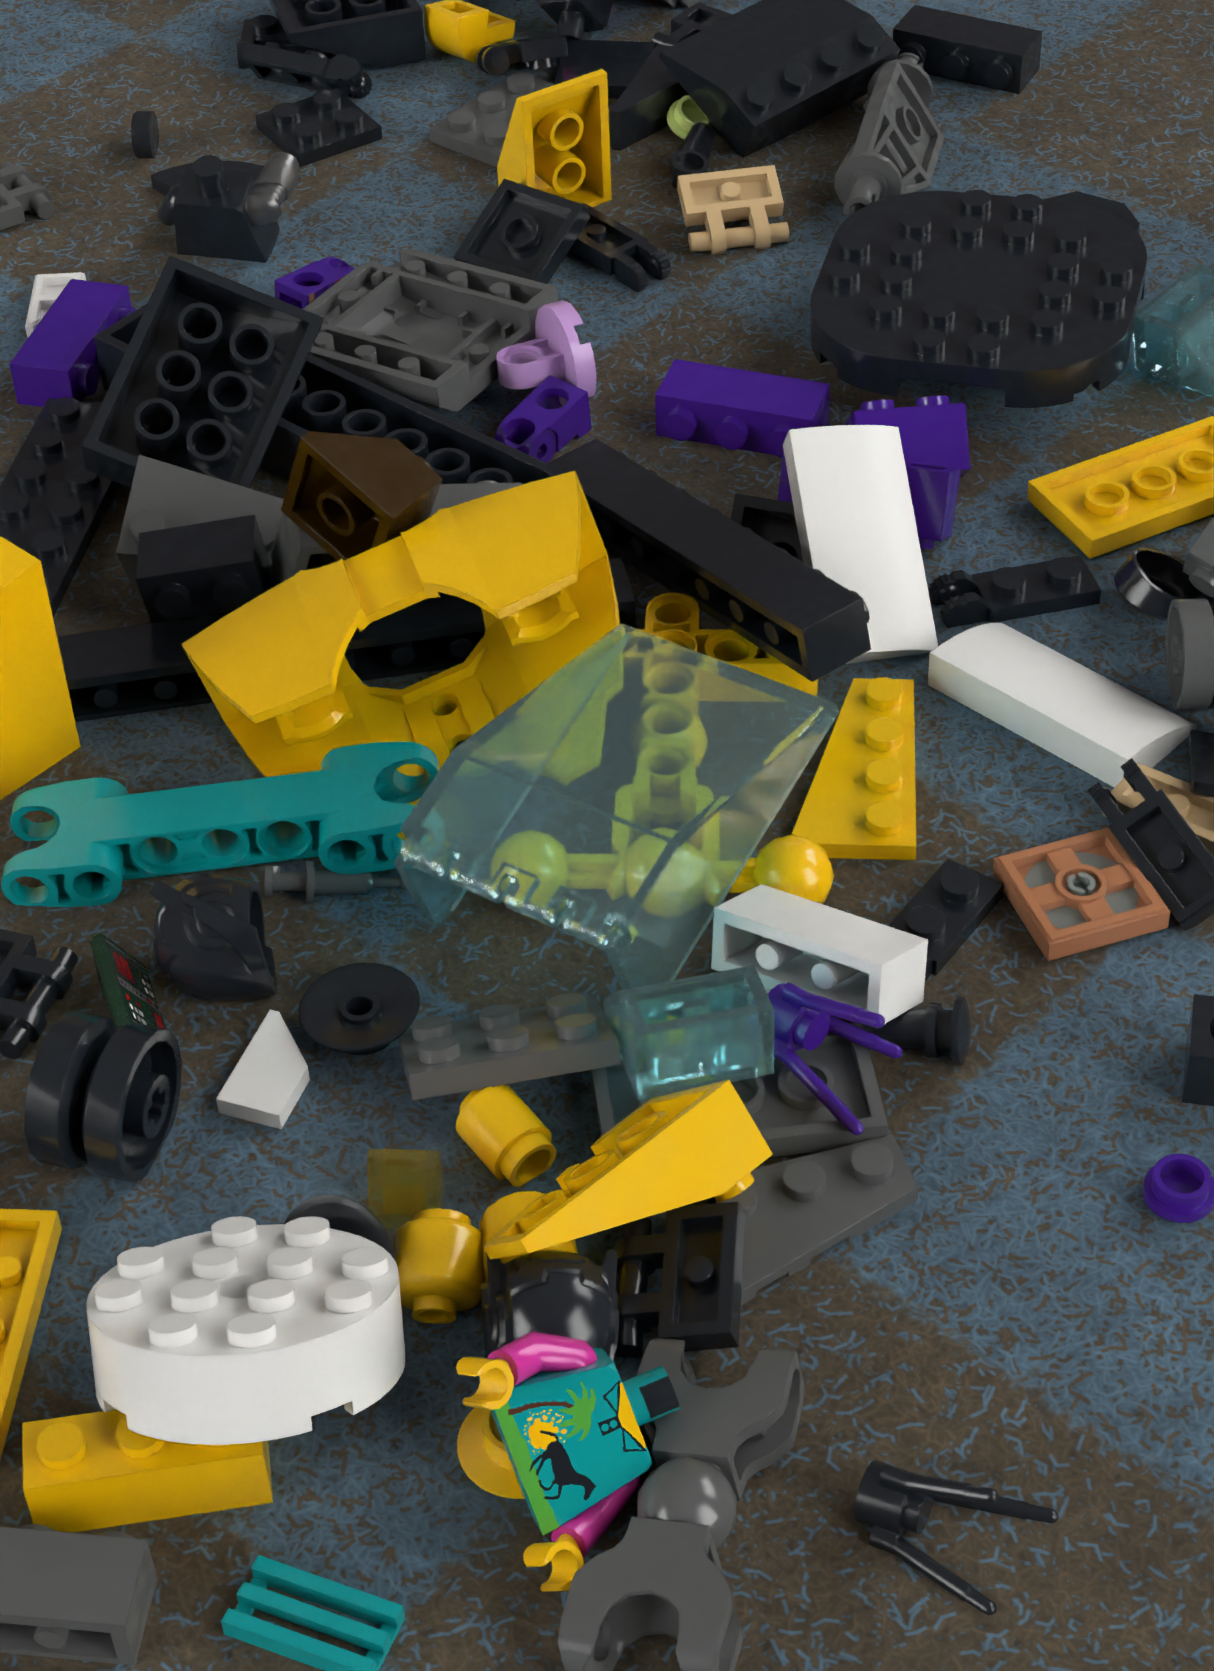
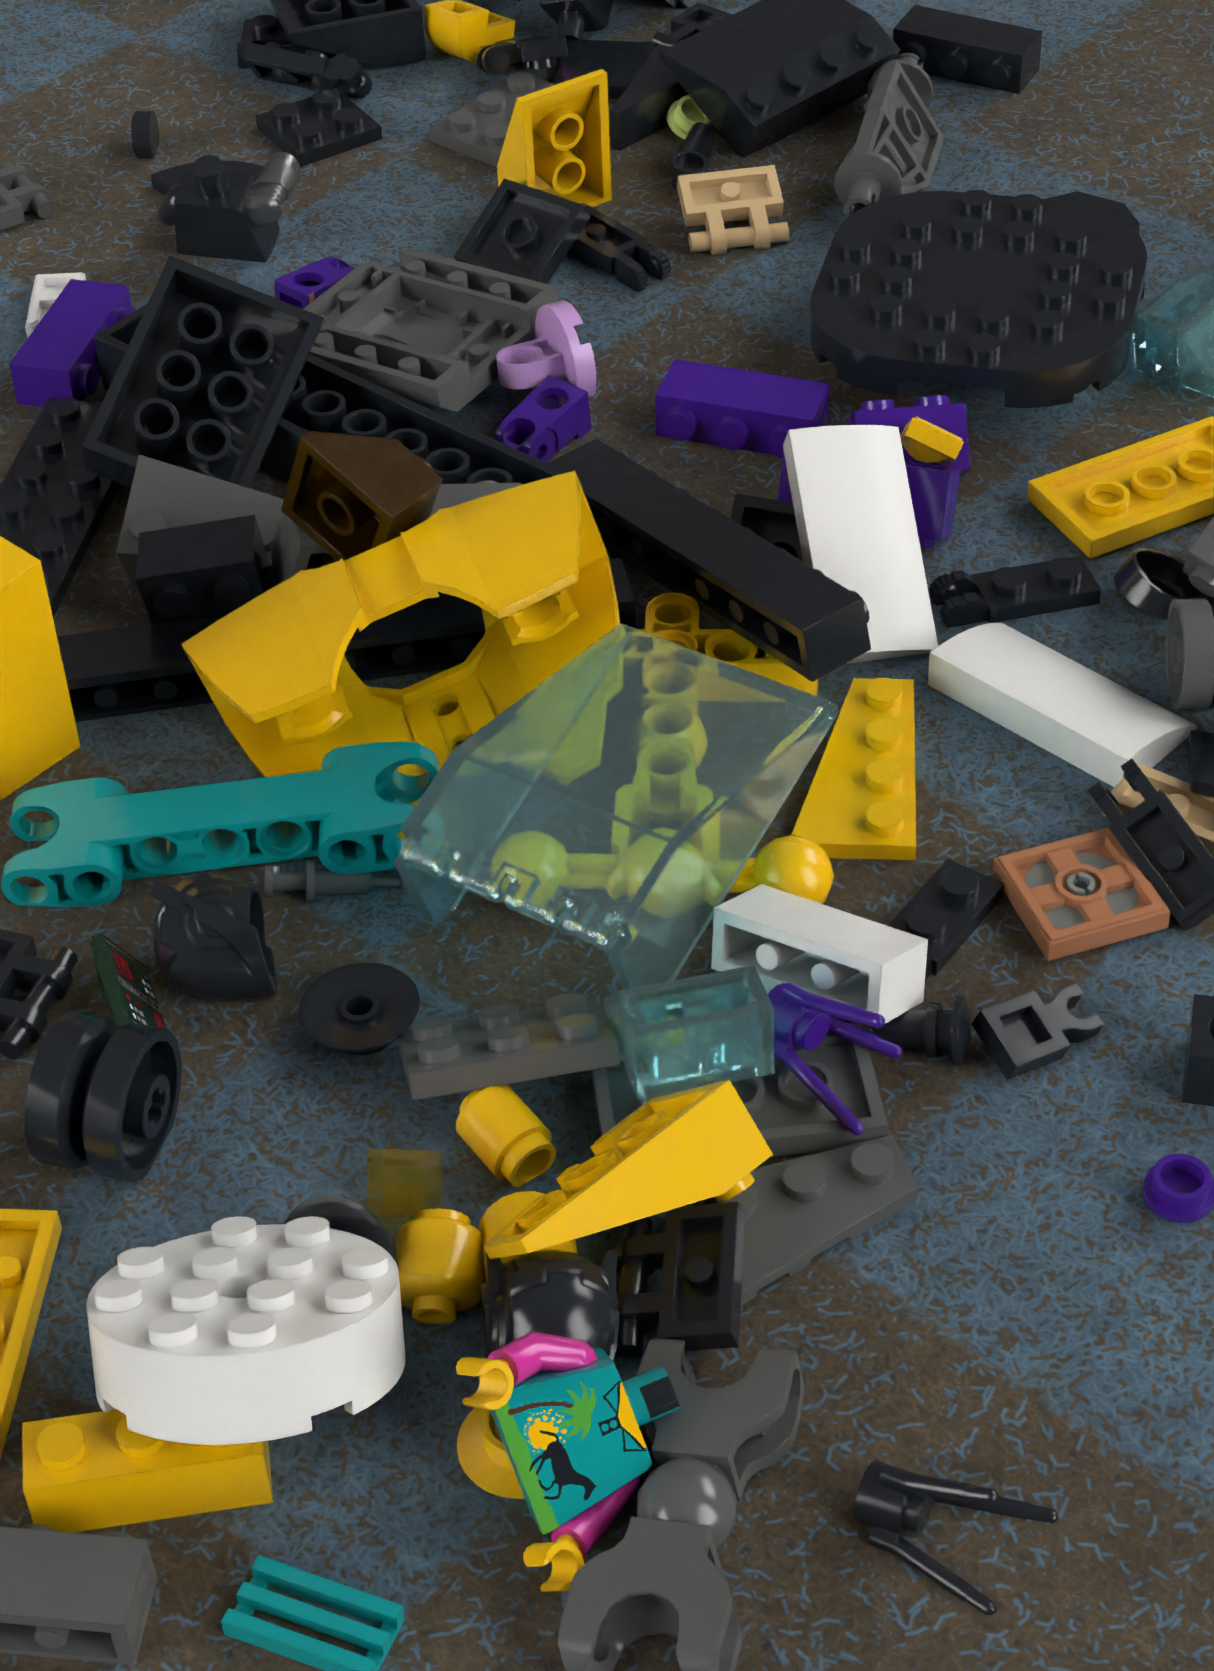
white tile [216,1010,310,1129] -> none
none -> yellow tile [900,416,964,467]
none -> black plate [971,983,1104,1080]

